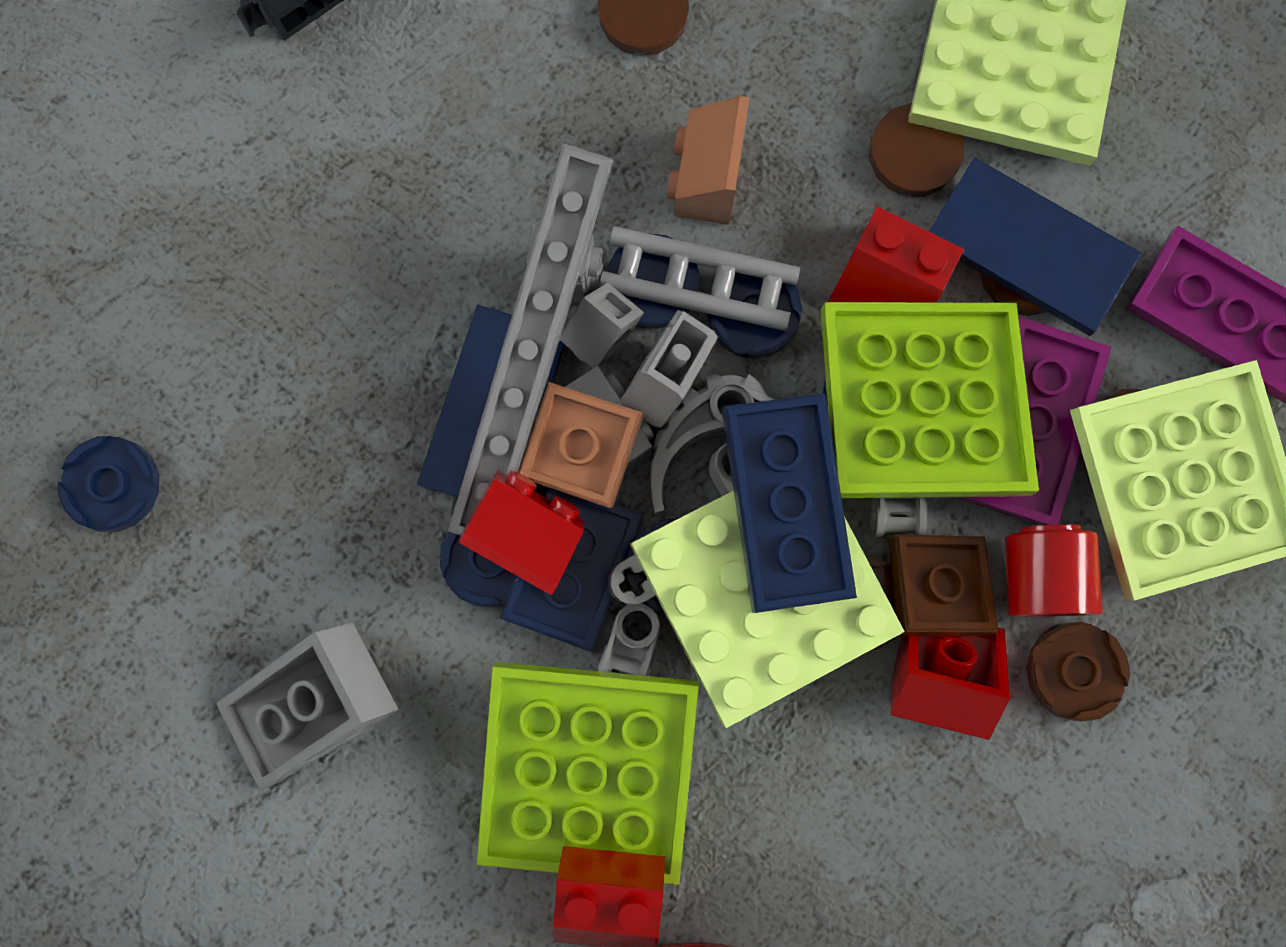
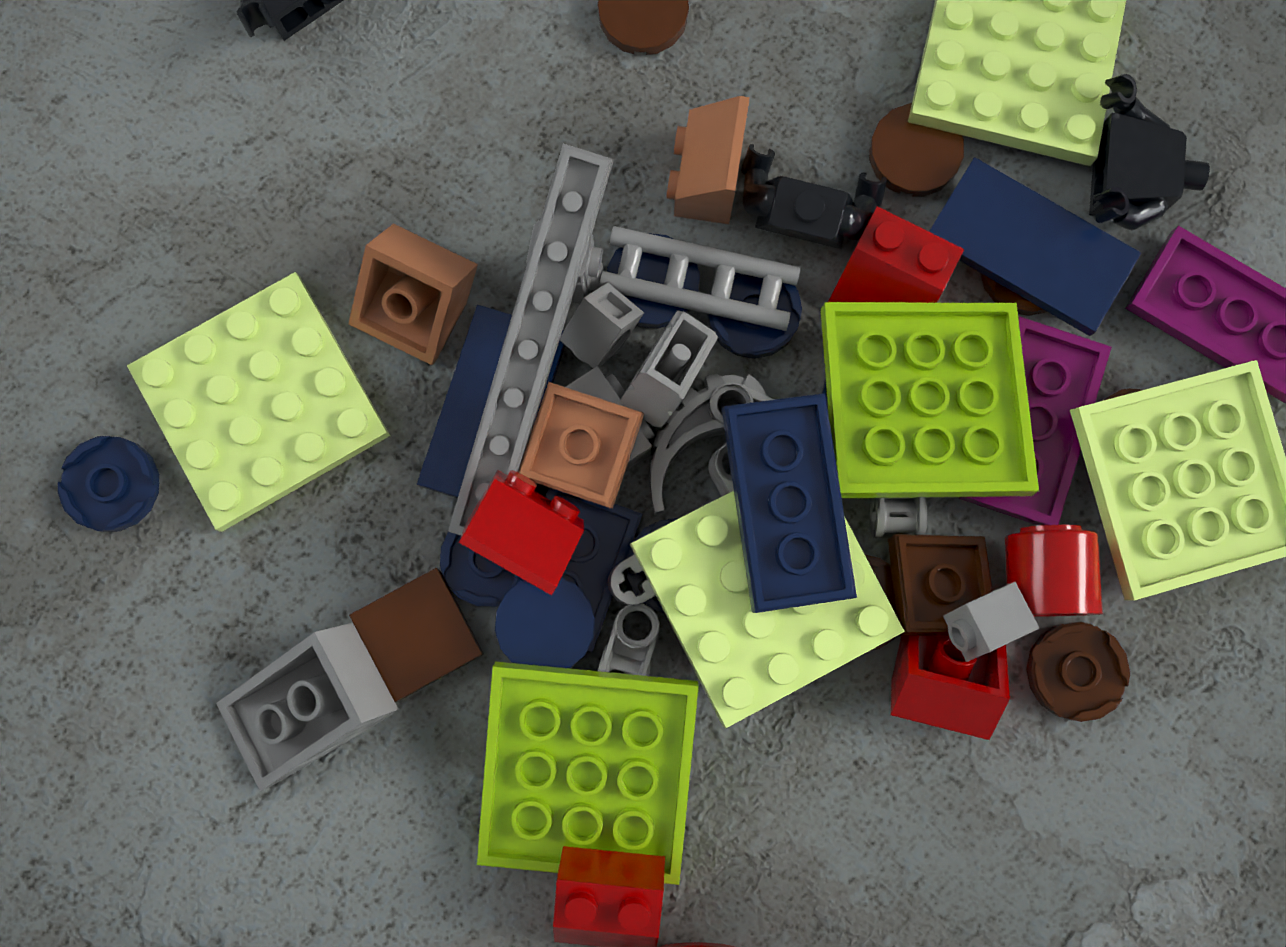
none -> yellowish green plate [127,272,390,532]
none -> nougat slope [349,223,478,365]
none -> reddish brown tile [349,568,484,702]
none -> dark blue tile [495,577,595,668]
none -> black torso [741,144,887,249]
none -> light grey brick [943,582,1039,662]
none -> black torso [1089,74,1210,230]

